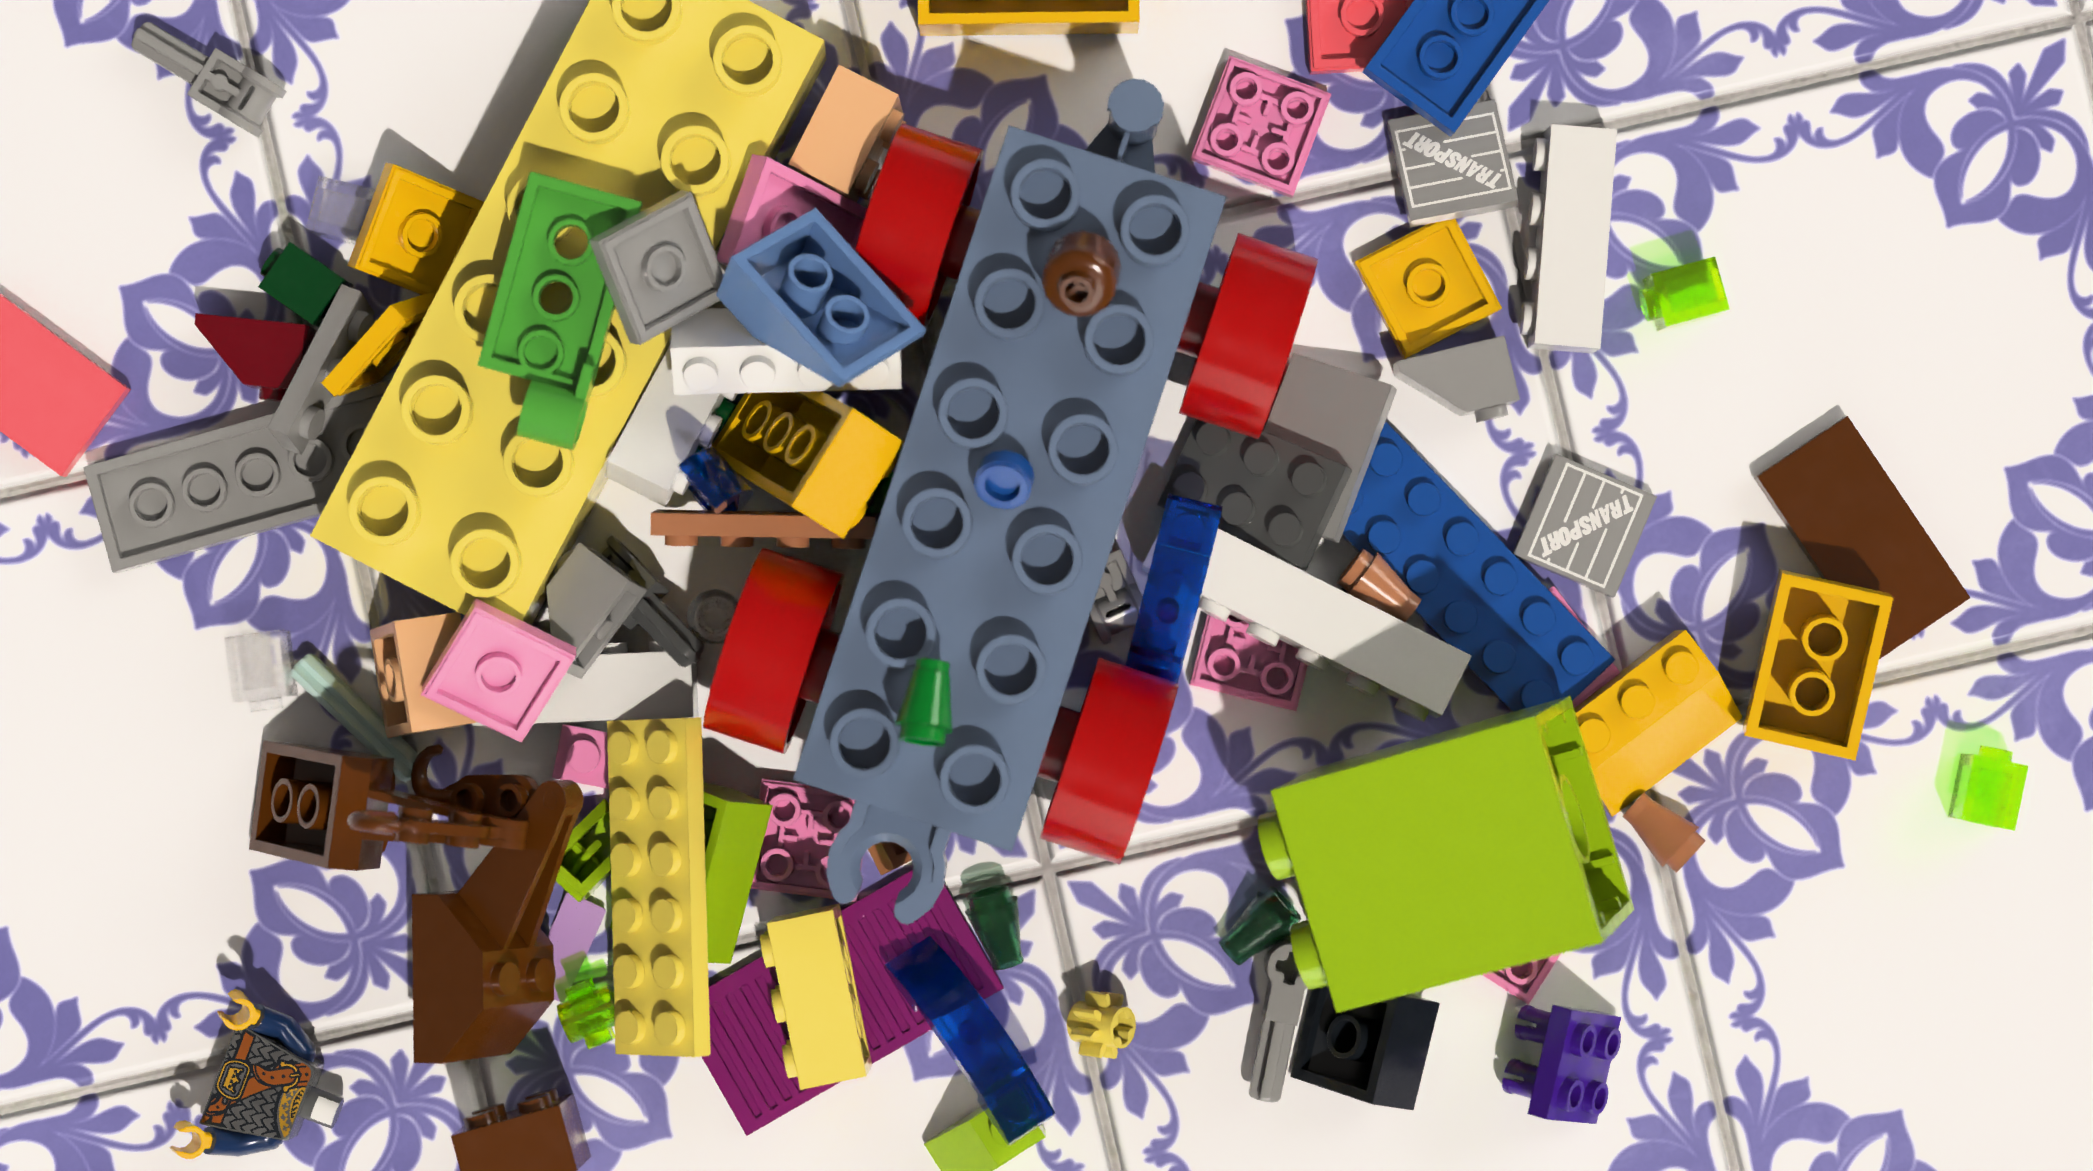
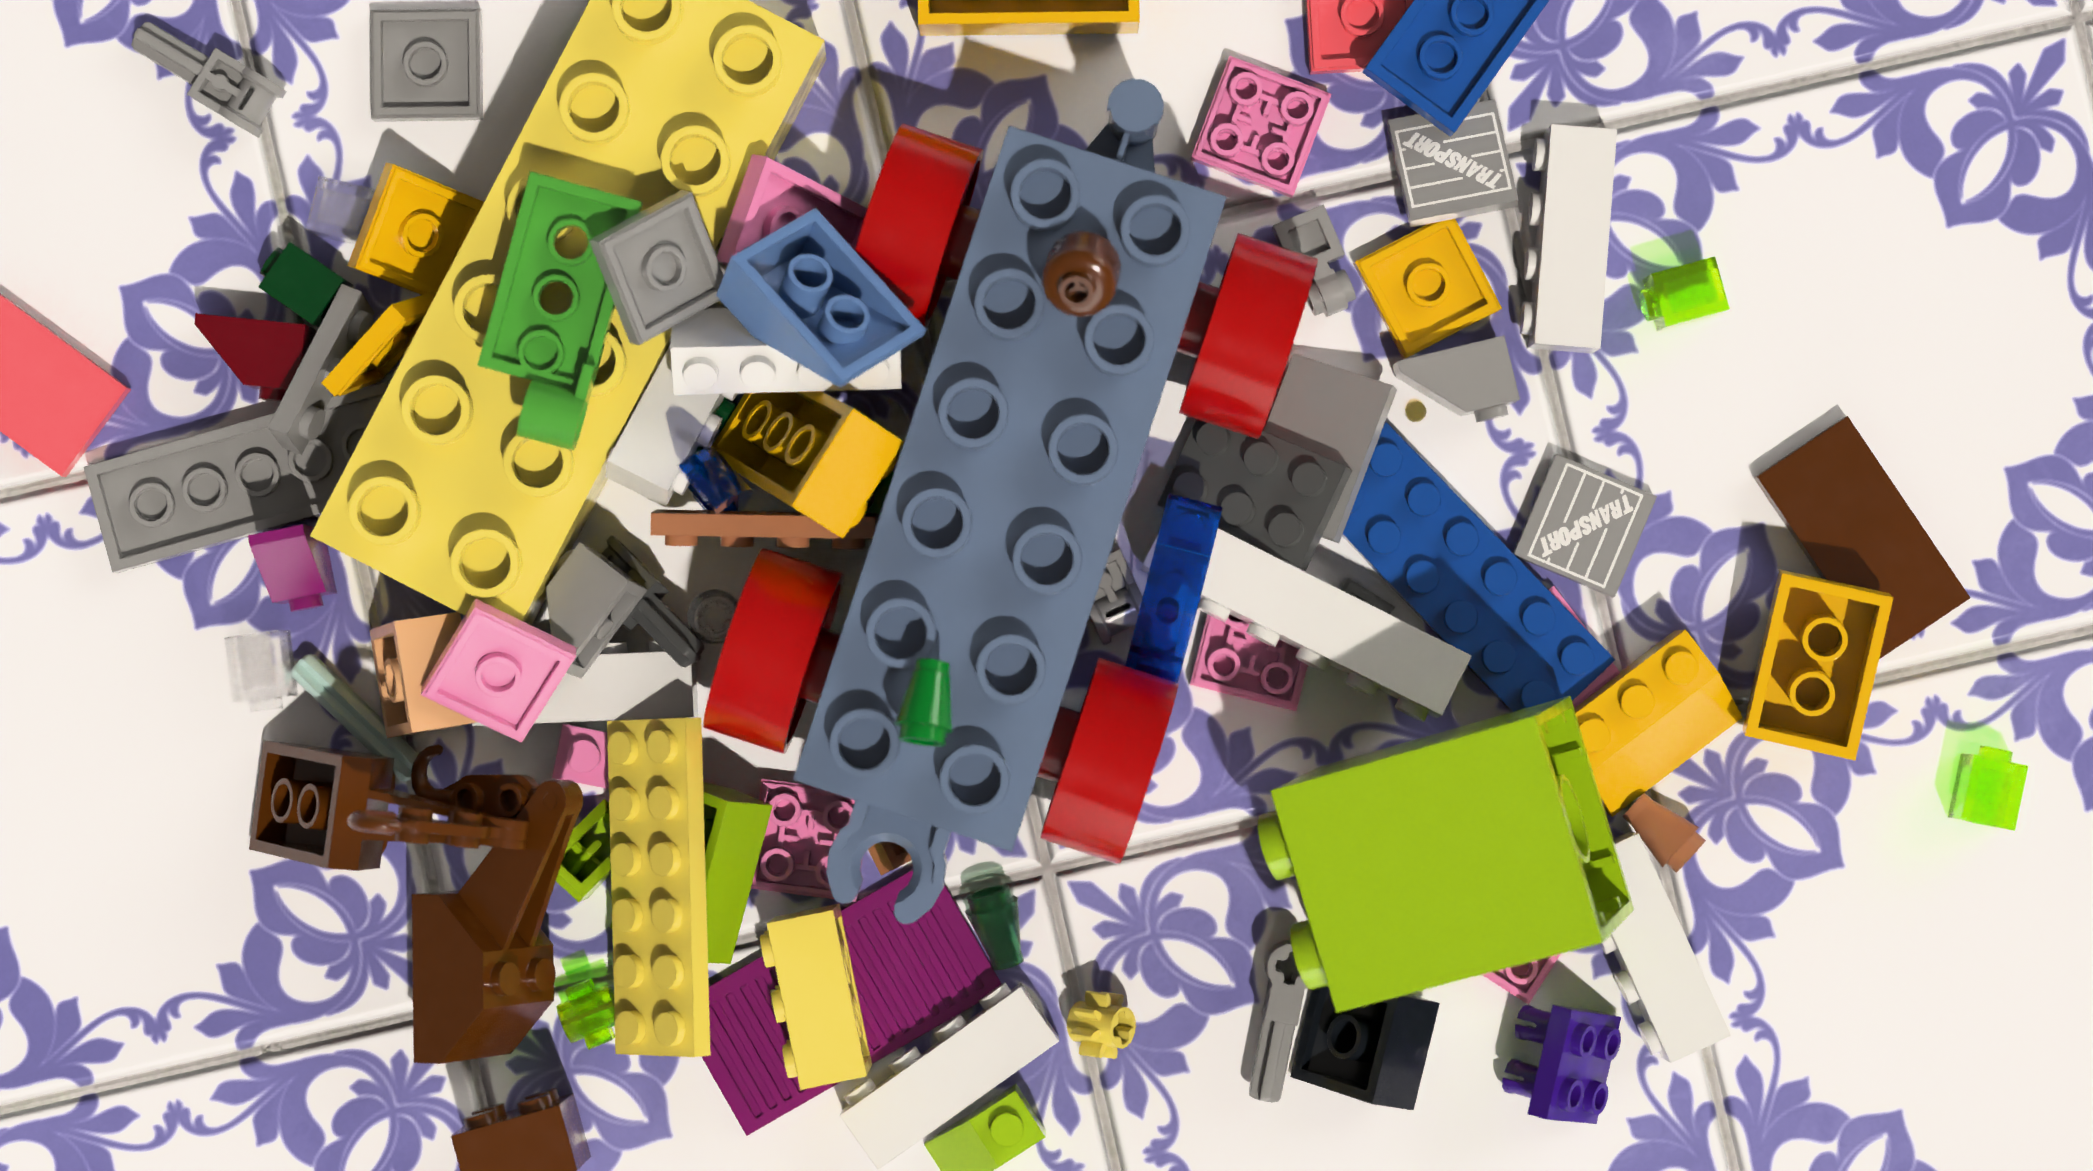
torso [170,989,344,1159] -> none
lavender sticker [547,893,606,1002] -> none
light nougat brick [788,65,907,203] -> none
clear blue slope [884,936,1055,1146] -> none
blue tile [974,450,1034,509] -> none
clear green cone [1219,886,1301,966] -> none
nougat cone [1337,548,1422,622] -> none
none -> magenta slope [248,524,337,612]
none -> light grey tile [370,9,483,122]
none -> white brick [840,982,1059,1170]
none -> light grey plate [1272,204,1356,317]
none -> clear yellow piece [1405,401,1427,422]
none -> white brick [1599,831,1731,1063]

